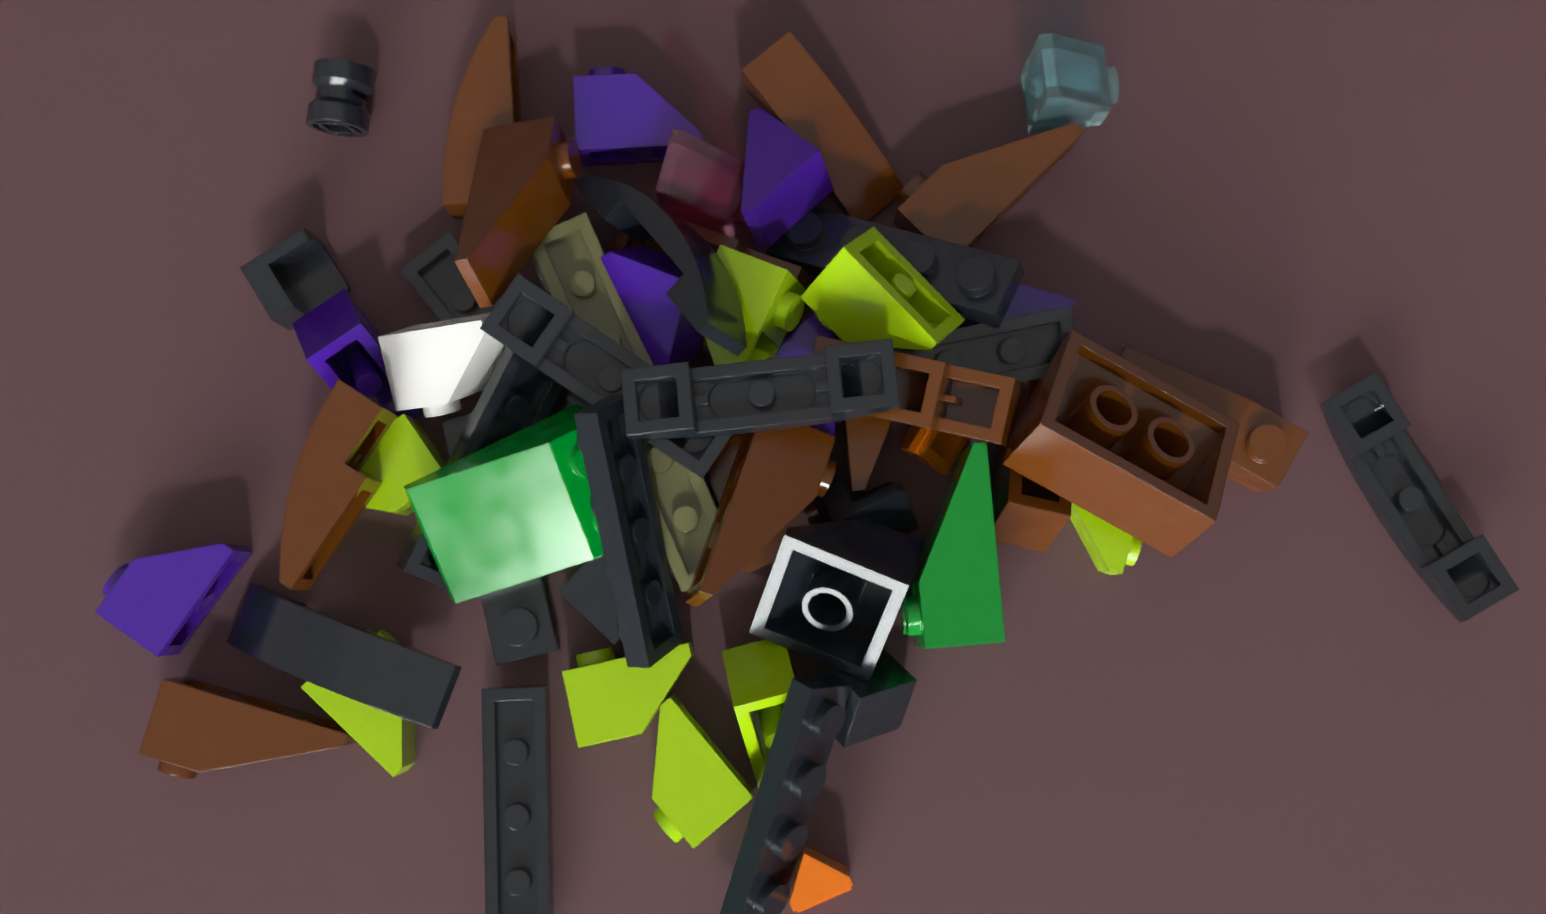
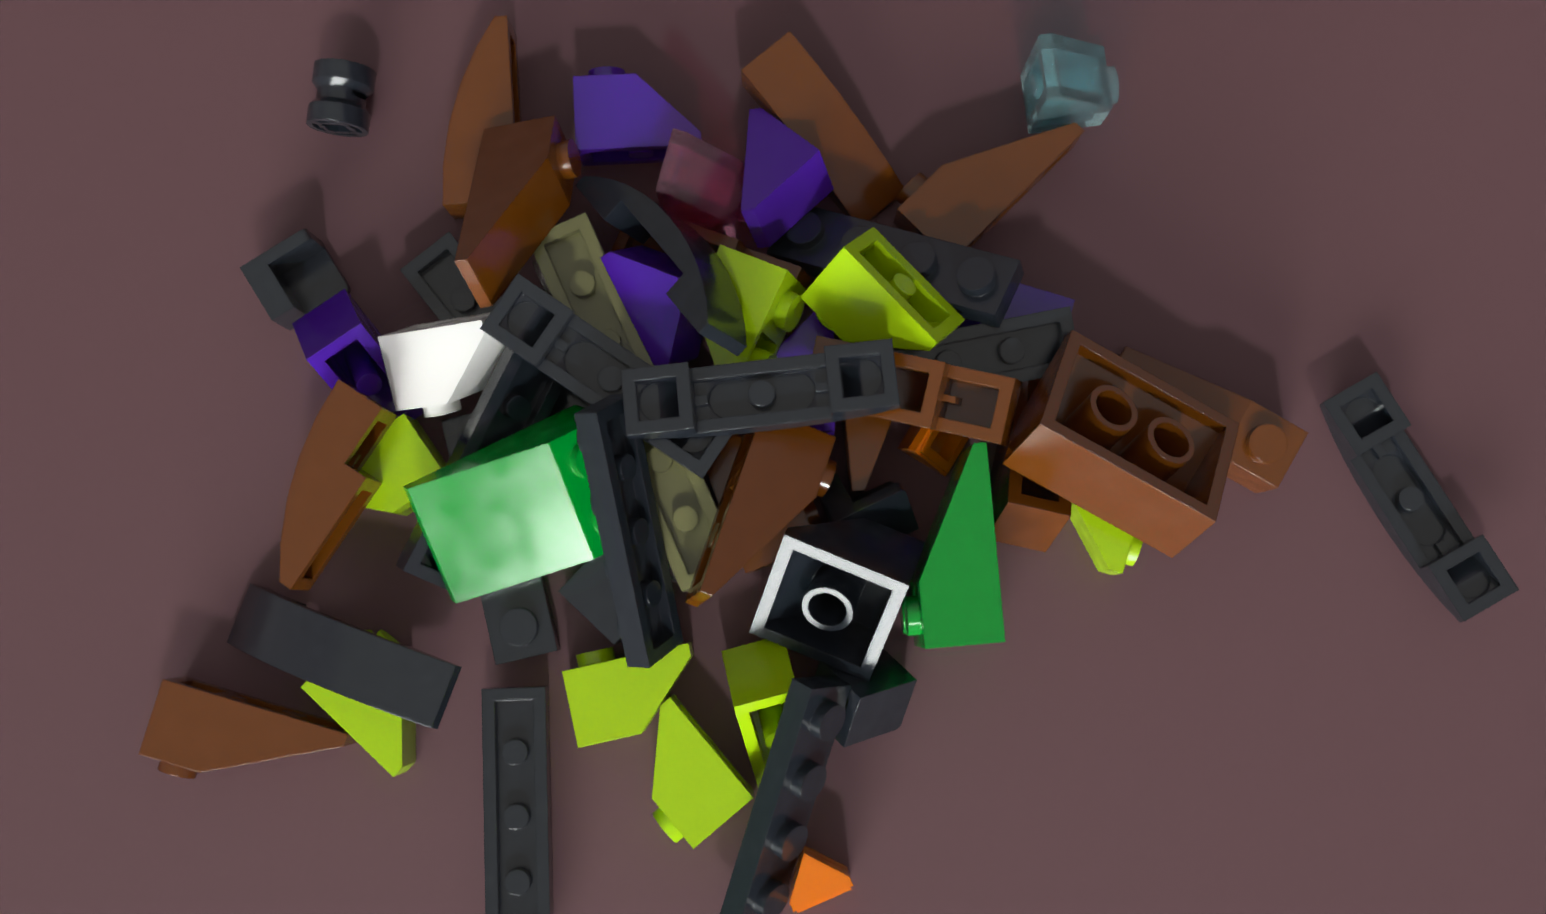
dark purple slope [95,543,253,657] -> none

